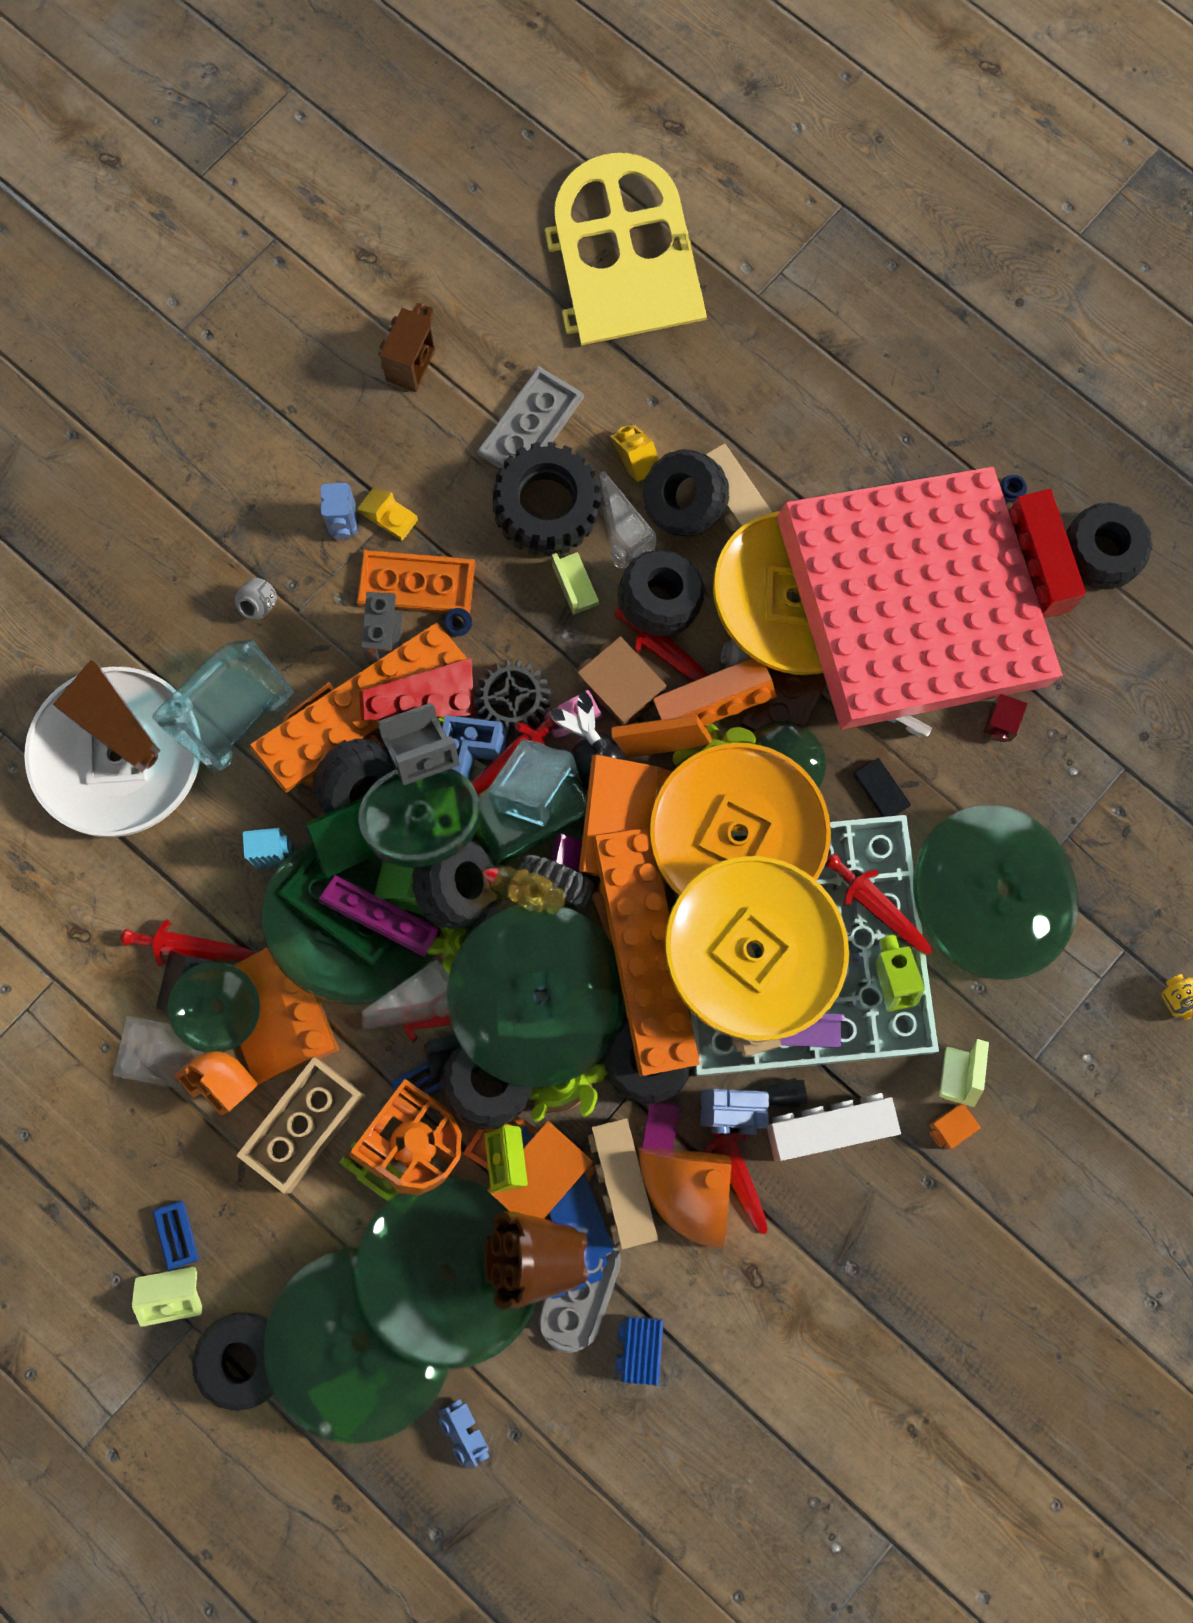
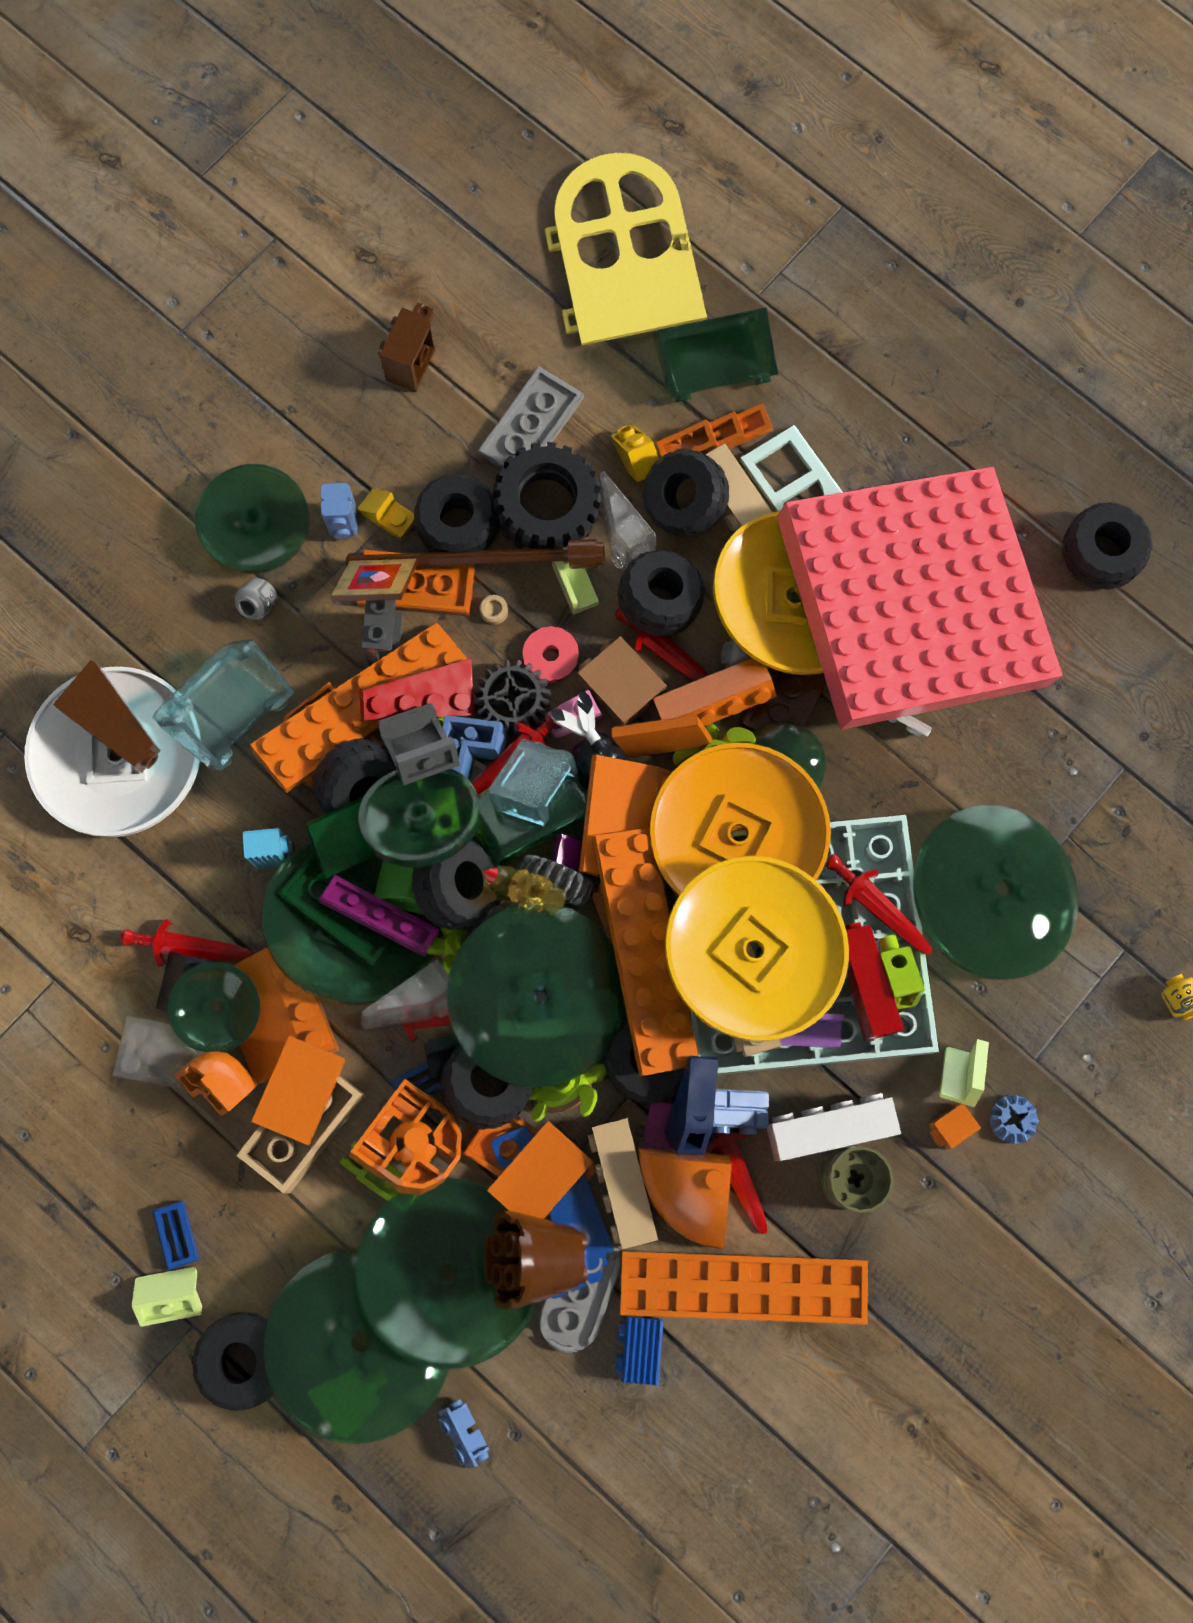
dark blue plate [444,608,472,636] -> none
lime slope [484,1125,528,1193] -> none
black cone [763,1077,808,1107] -> none
black tile [854,758,911,817] -> none
dark red brick [983,694,1028,742] -> none
dark blue plate [999,475,1027,503] -> none
red brick [1009,488,1086,619] -> none
none -> clear green dish [195,464,310,574]
none -> orange tile [251,1035,346,1145]
none -> reddish brown flag [331,539,605,602]
none -> black tyre [414,474,498,553]
none -> tan tile [479,595,508,625]
none -> coral tile [522,626,579,683]
none -> orange plate [620,1251,868,1324]
none -> clear green windscreen [652,307,778,402]
none -> orange slope [656,403,774,457]
none -> dark blue slope [664,1056,718,1155]
none -> light aqua window [740,425,842,512]
none -> olive wheel [819,1146,894,1213]
none -> red slope [845,922,904,1041]
none -> medium blue gear [990,1095,1039,1144]

